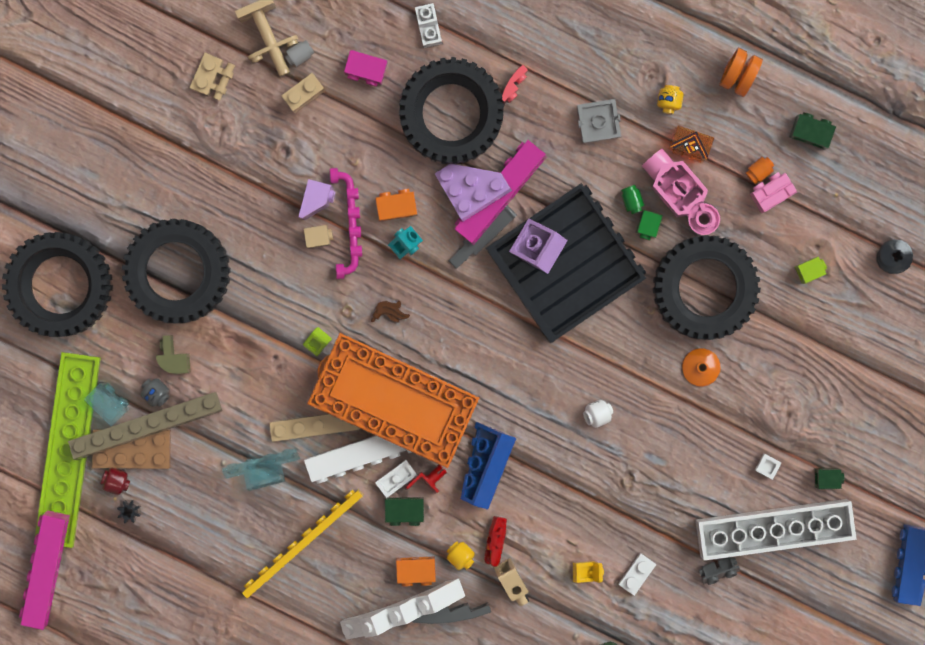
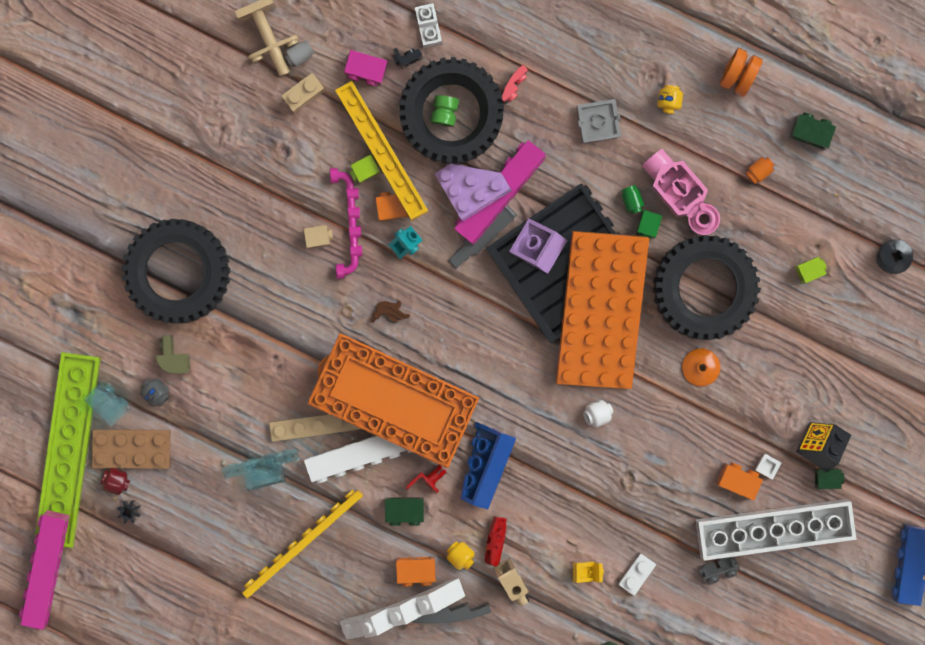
black tyre [2,232,113,337] -> none
dark tan plate [68,392,223,461] -> none
tan plate [190,53,235,101] -> none
lavender slope [299,179,336,220] -> none
lime slope [303,327,332,356] -> none
white plate [375,460,417,498] -> none
clear orange brick [668,125,714,163] -> none
bright pink brick [750,172,797,213] -> none
none -> yellow plate [335,81,428,221]
none -> lime brick [350,155,380,184]
none -> black bracket [392,48,423,69]
none -> bright green wheel [430,95,459,127]
none -> orange plate [556,231,649,389]
none -> orange brick [716,462,763,501]
none -> black slope [796,422,851,473]

